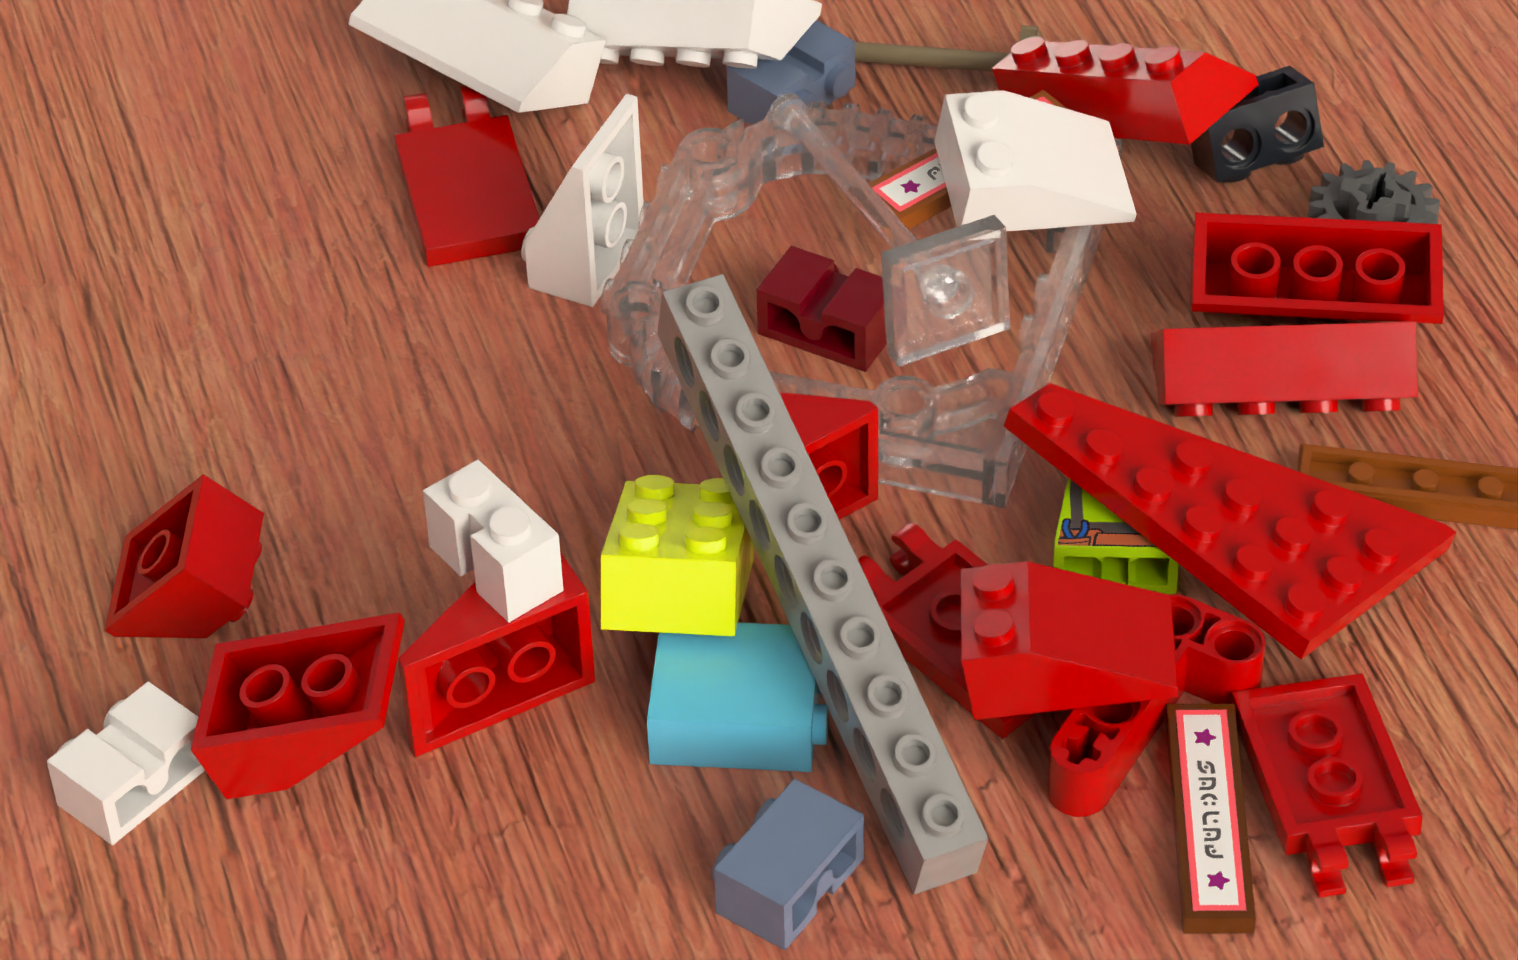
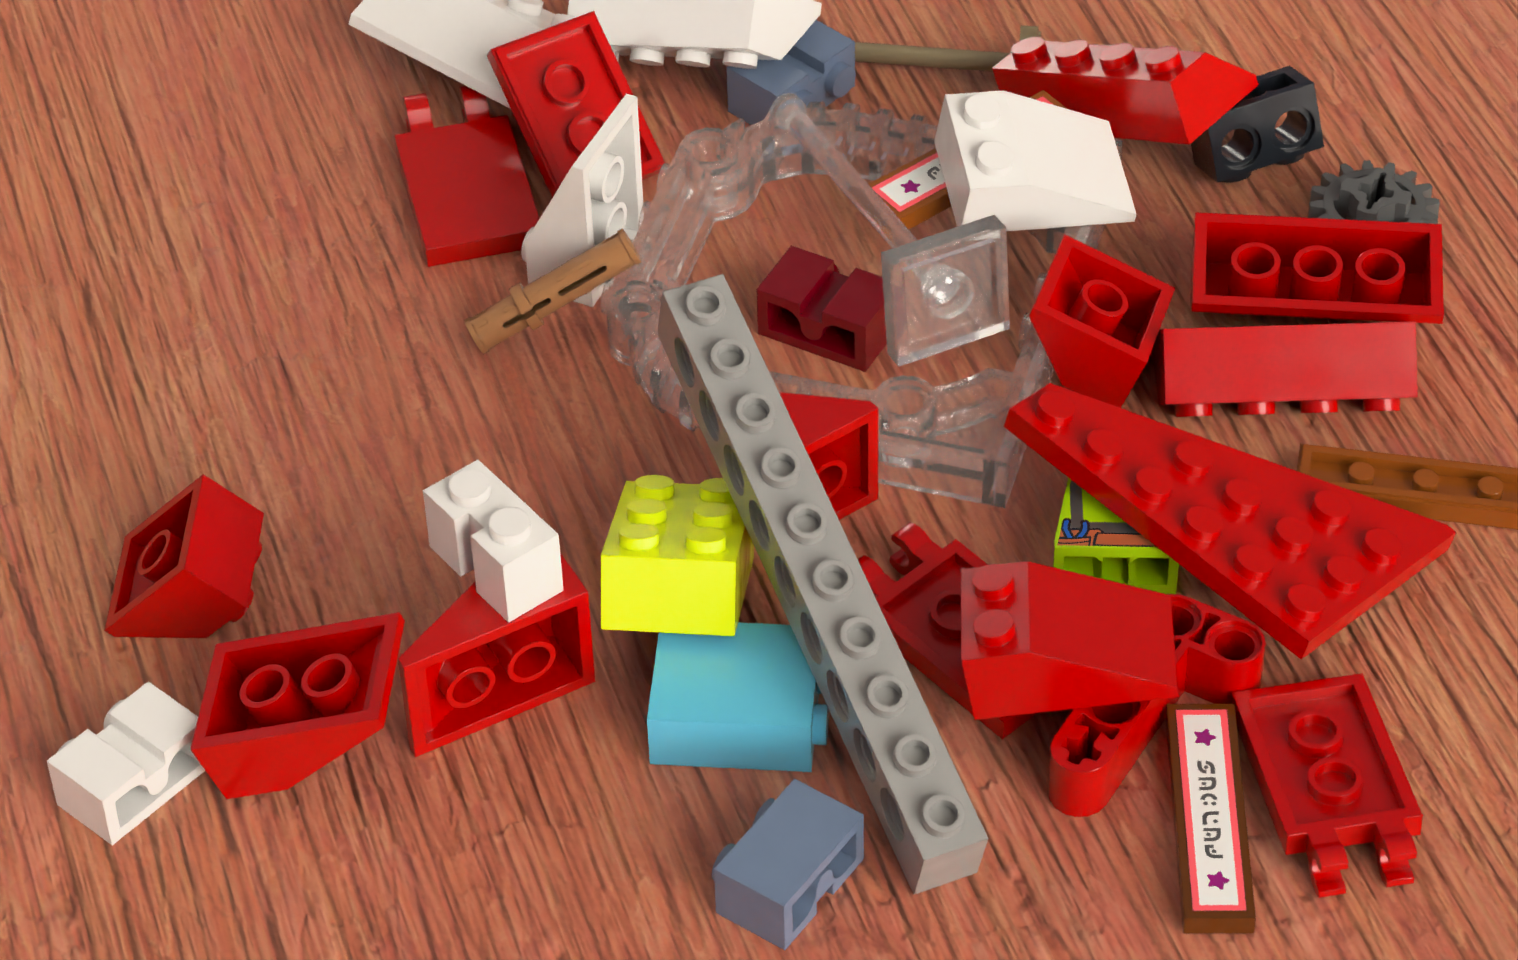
none -> medium nougat pin [464,228,642,354]
none -> red tile [487,11,667,198]
none -> red slope [1029,234,1175,408]

